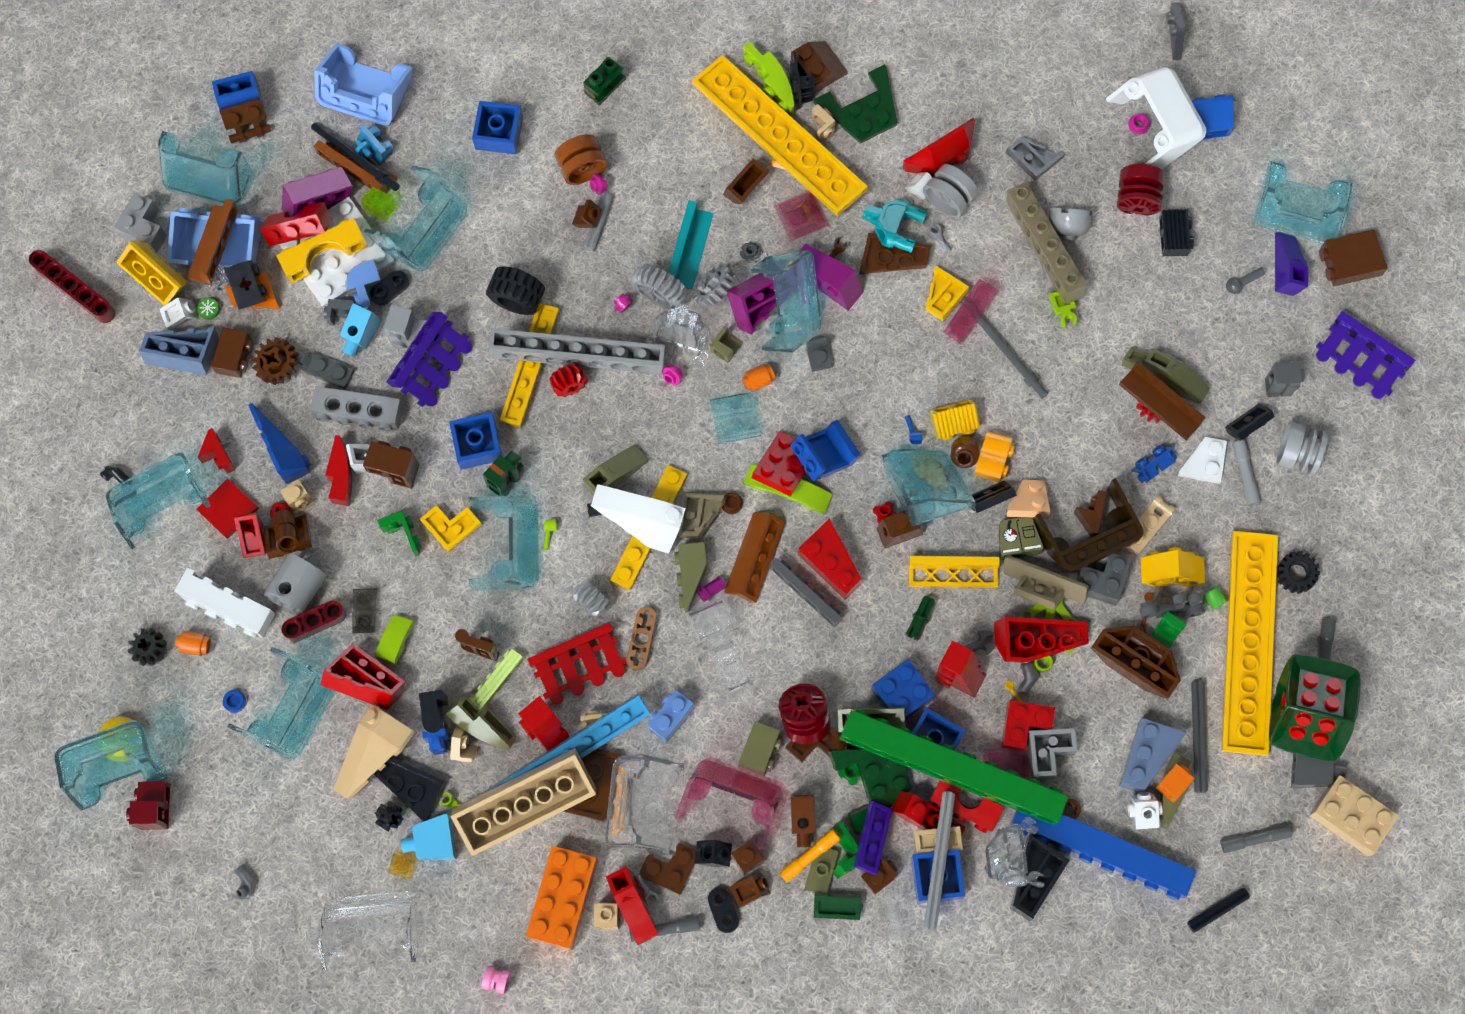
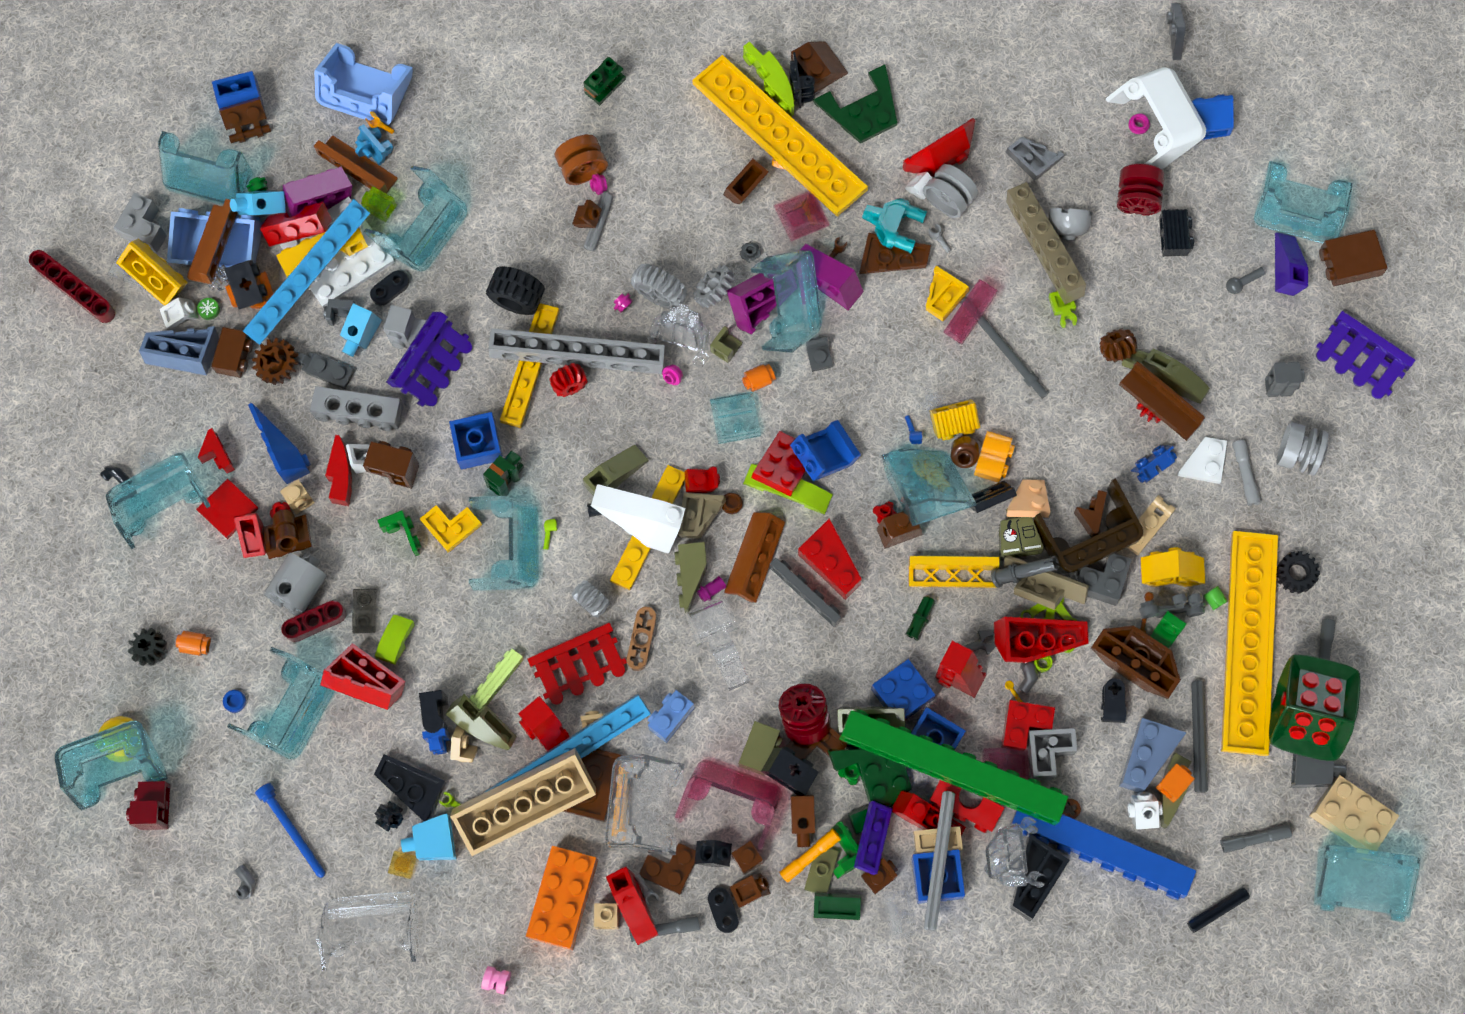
white wedge [175,568,275,638] -> none
black bar [311,123,400,191] -> none
tan wedge [333,704,415,800] -> none
medium blue brick [345,259,380,308] -> none
reddish brown plate [455,629,500,662] -> none
blue brick [472,101,523,155] -> none
teal panel [668,200,713,289] -> none
tan bracket [811,104,835,142] -> none
black plate [1225,403,1275,441] -> none
none -> medium azure torso [230,191,286,215]
none -> dark azure plate [243,199,370,345]
none -> green plate [246,177,268,192]
none -> blue piece [255,783,325,878]
none -> light orange hand [365,111,394,134]
none -> red bracket [684,466,720,493]
none -> black brick [761,746,819,796]
none -> dark grey pin [991,556,1059,588]
none -> reddish brown gear [1099,328,1137,363]
none -> black piece [1101,678,1126,723]
none -> clear light blue windscreen [1314,845,1420,922]

